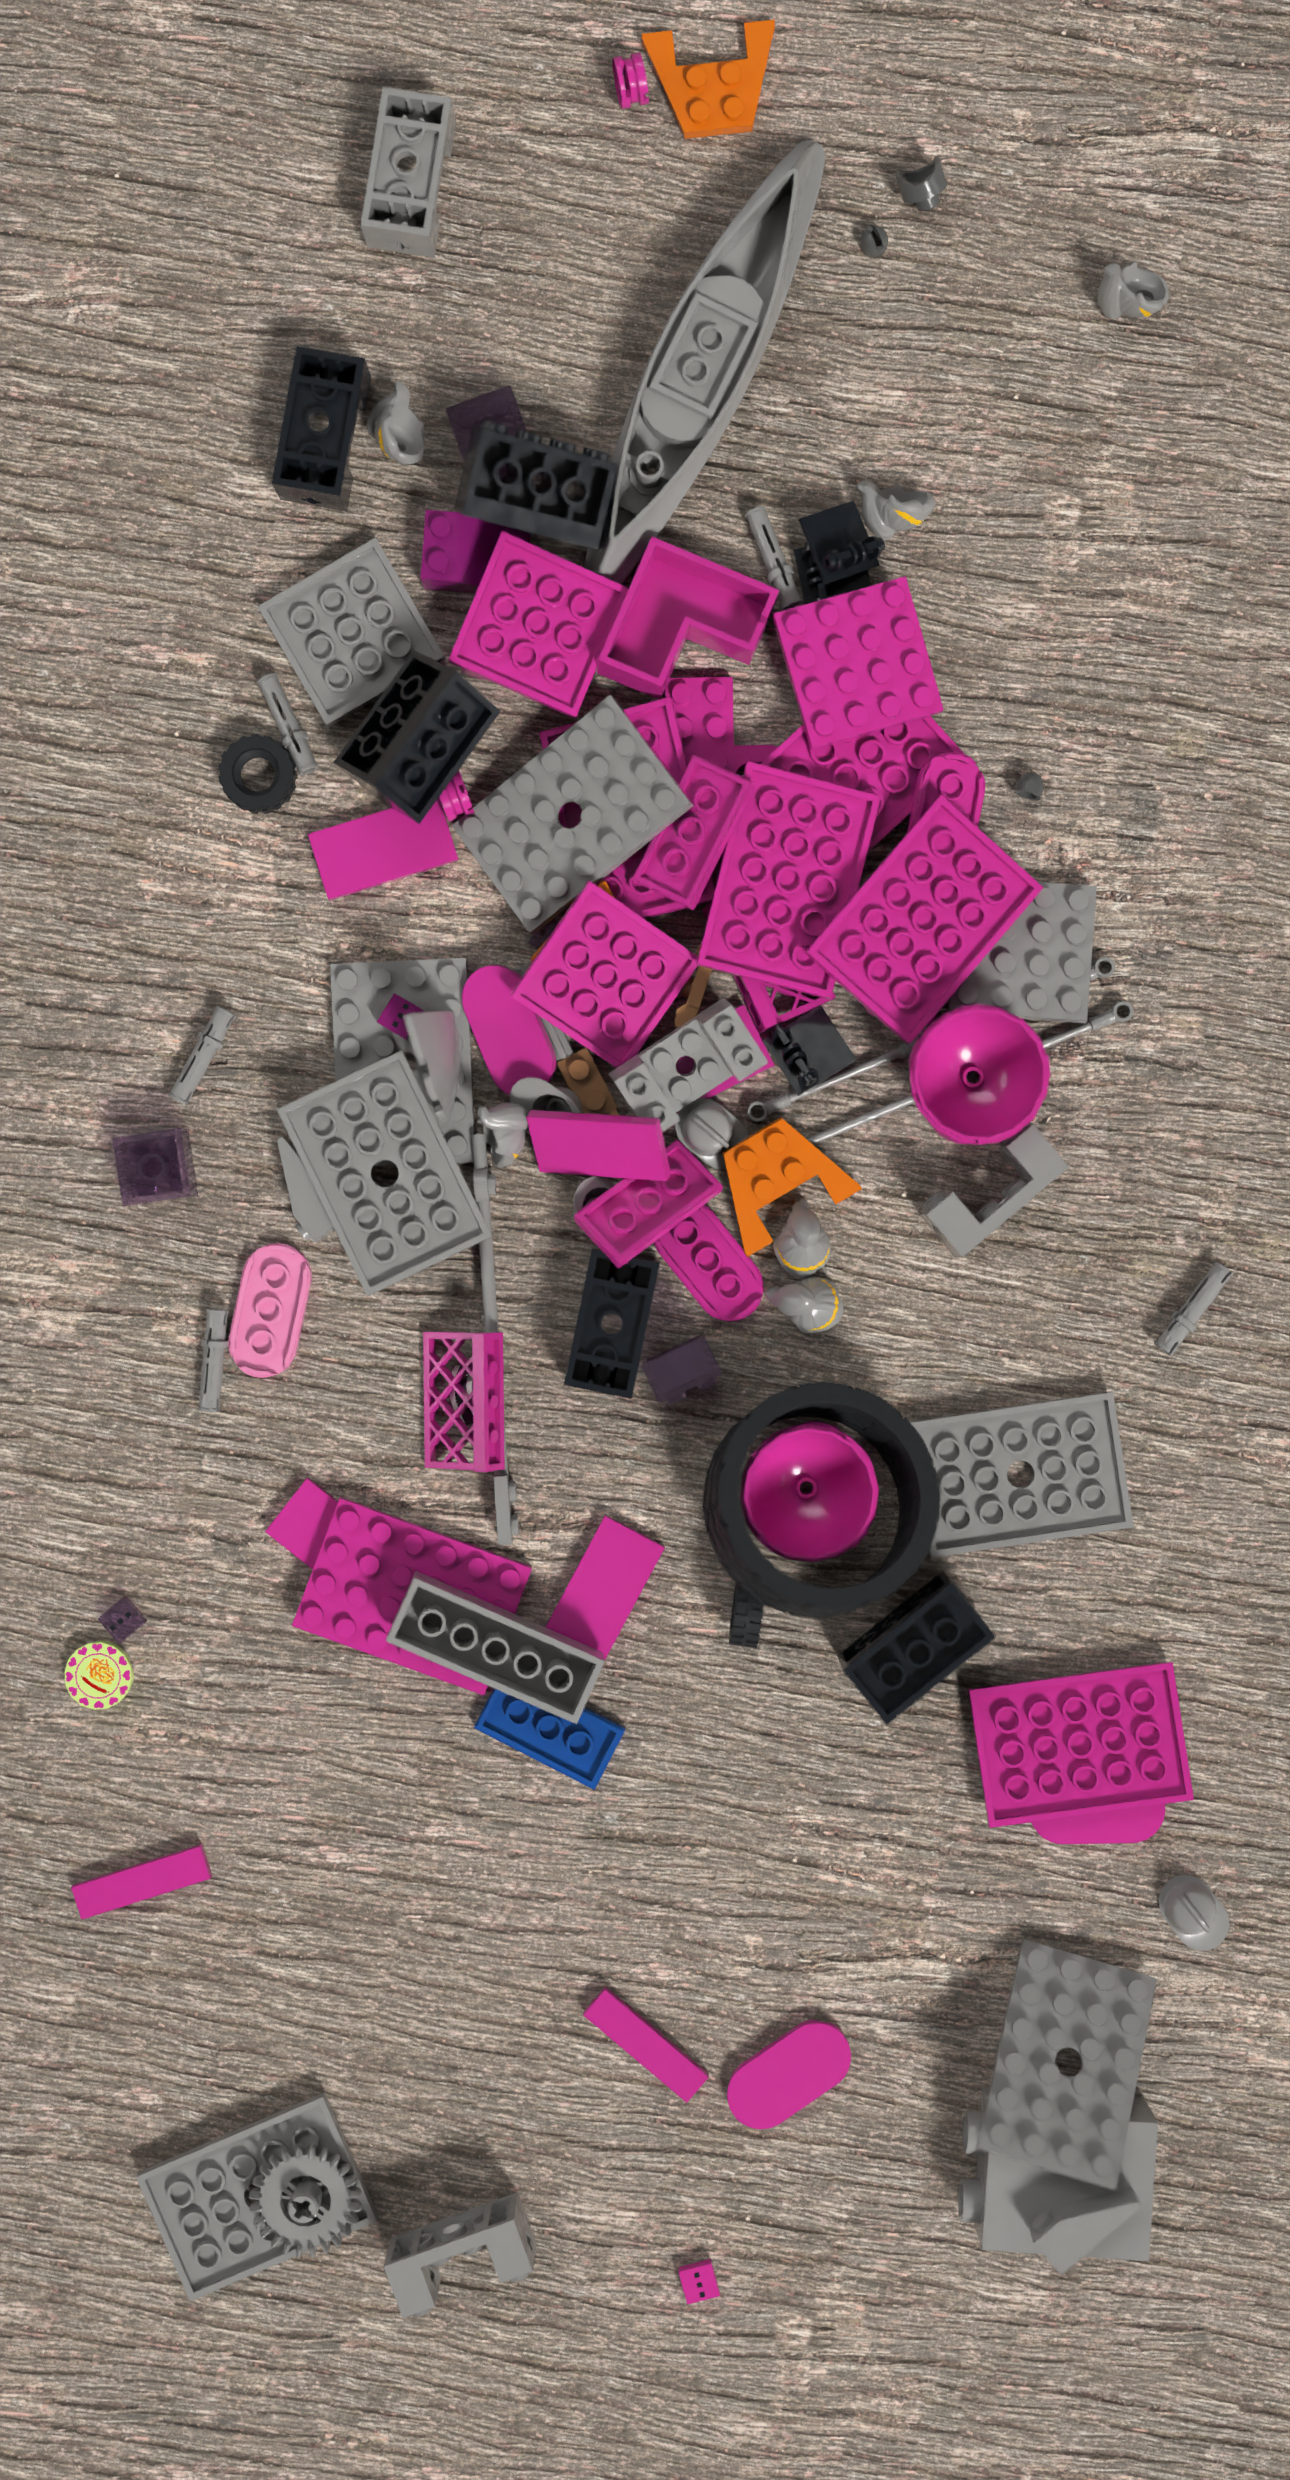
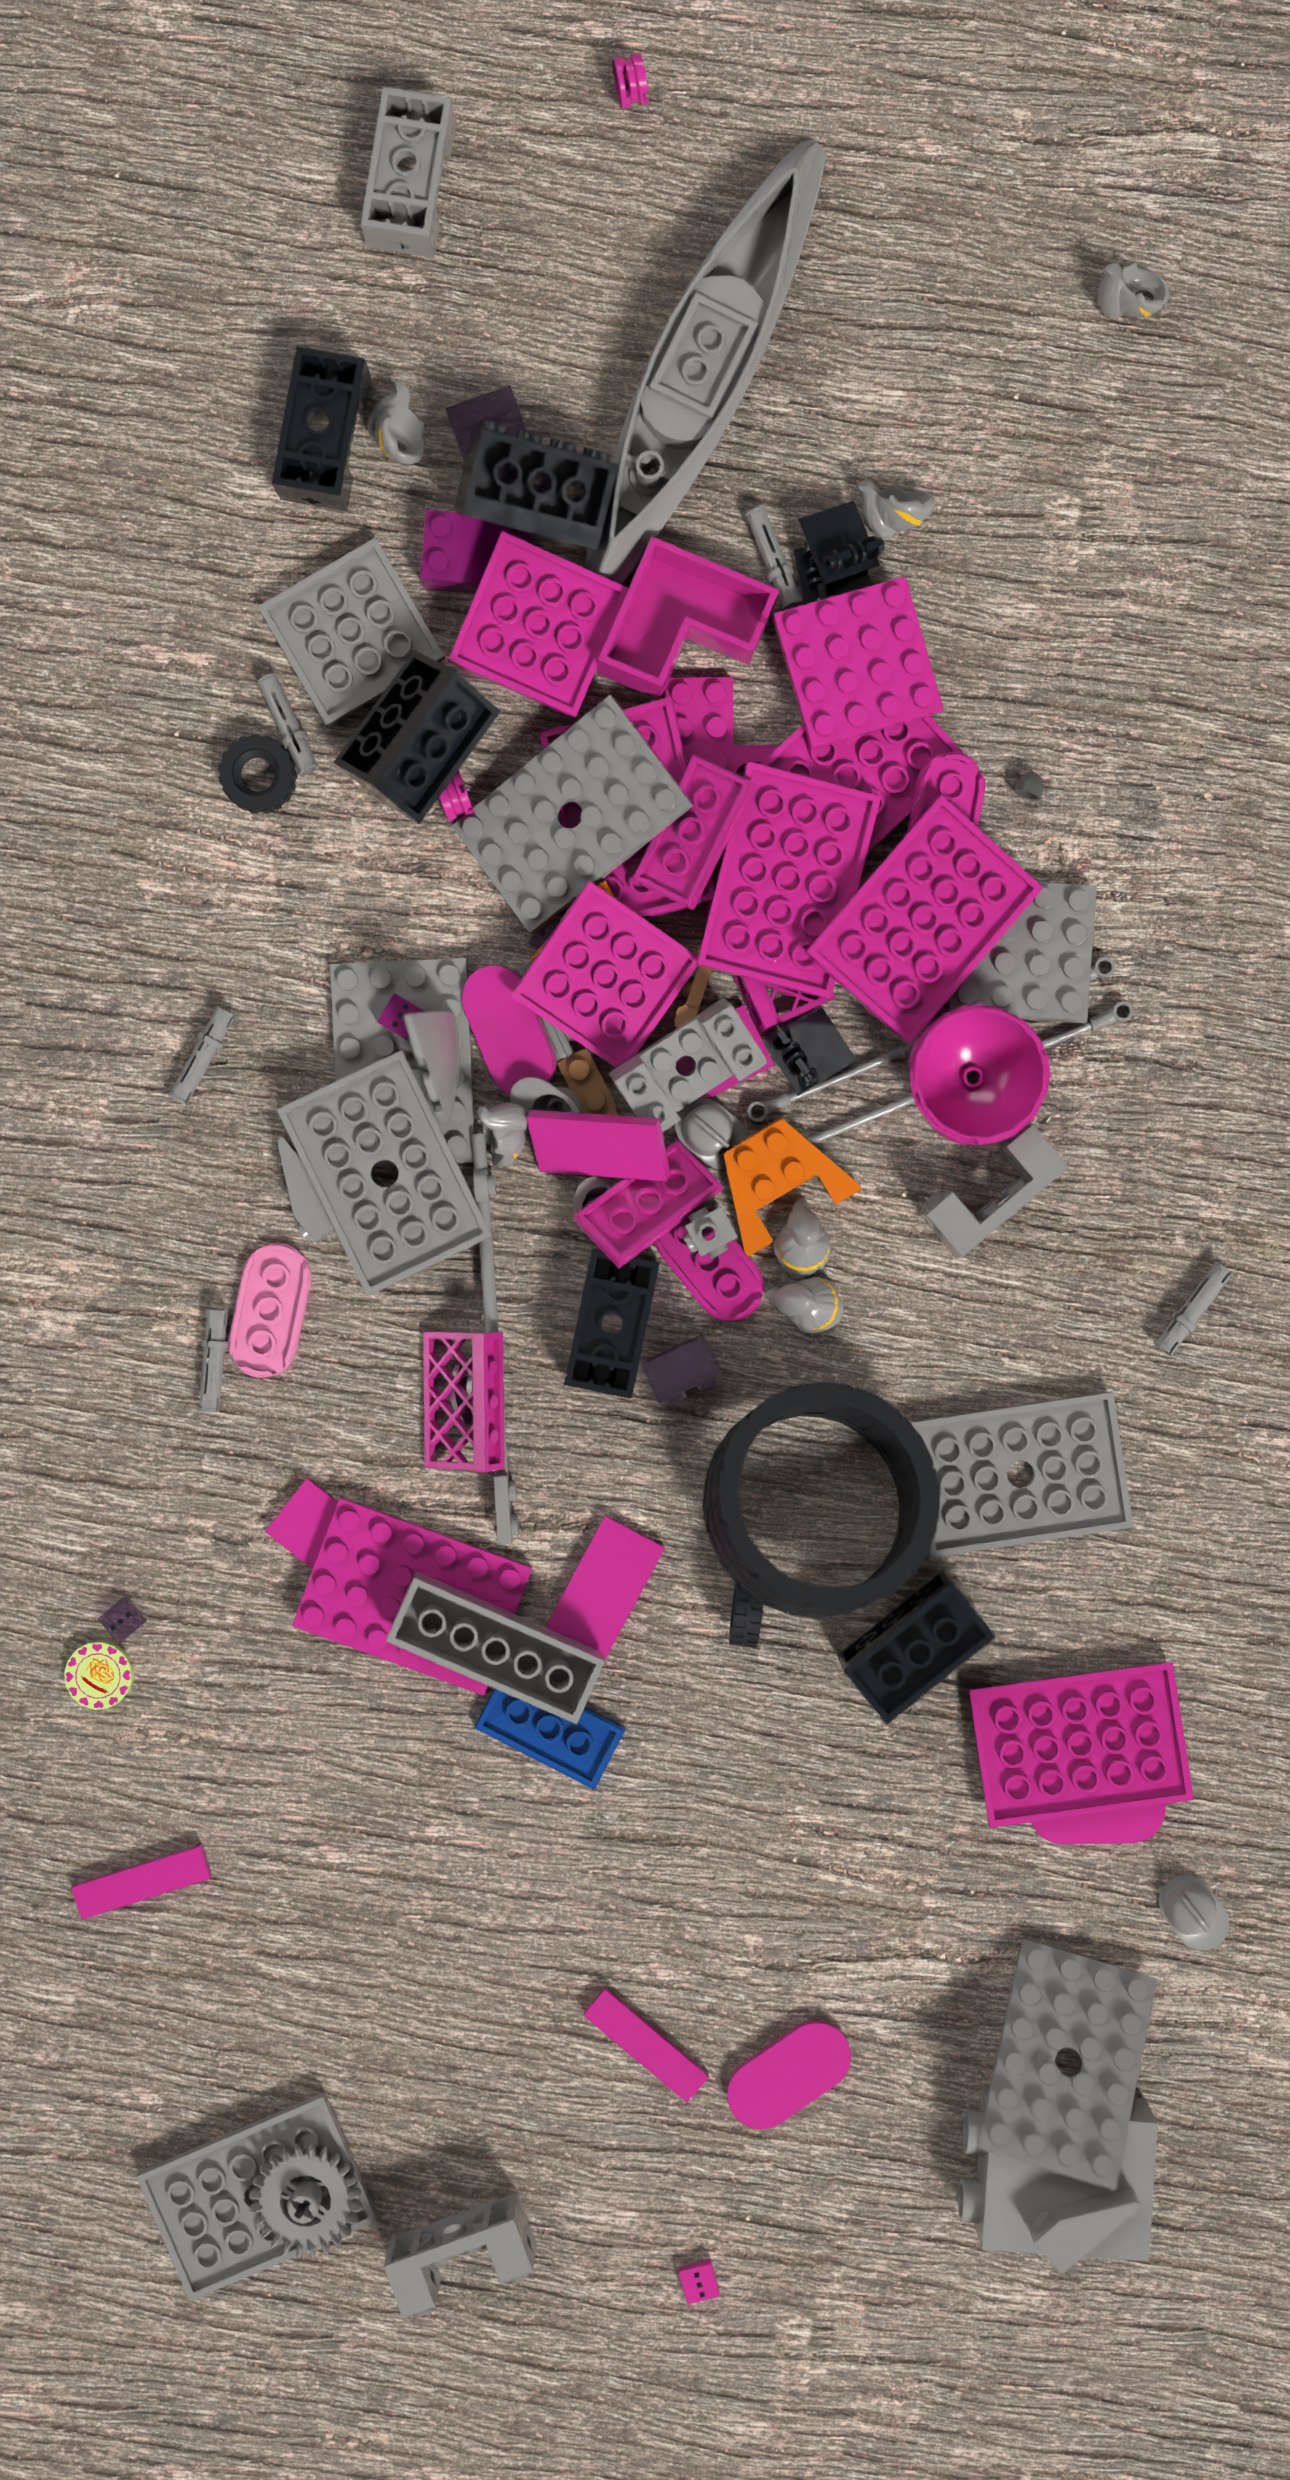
clear purple brick [112,1128,199,1207] -> none
dark pink tile [308,798,459,901] -> none
orange wing [642,19,775,139] -> none
dark pink rock [740,1421,879,1563] -> none
dark grey hinge [860,225,888,258] -> none
dark grey piece [895,156,947,211] -> none
none -> light grey brick [682,1206,738,1259]

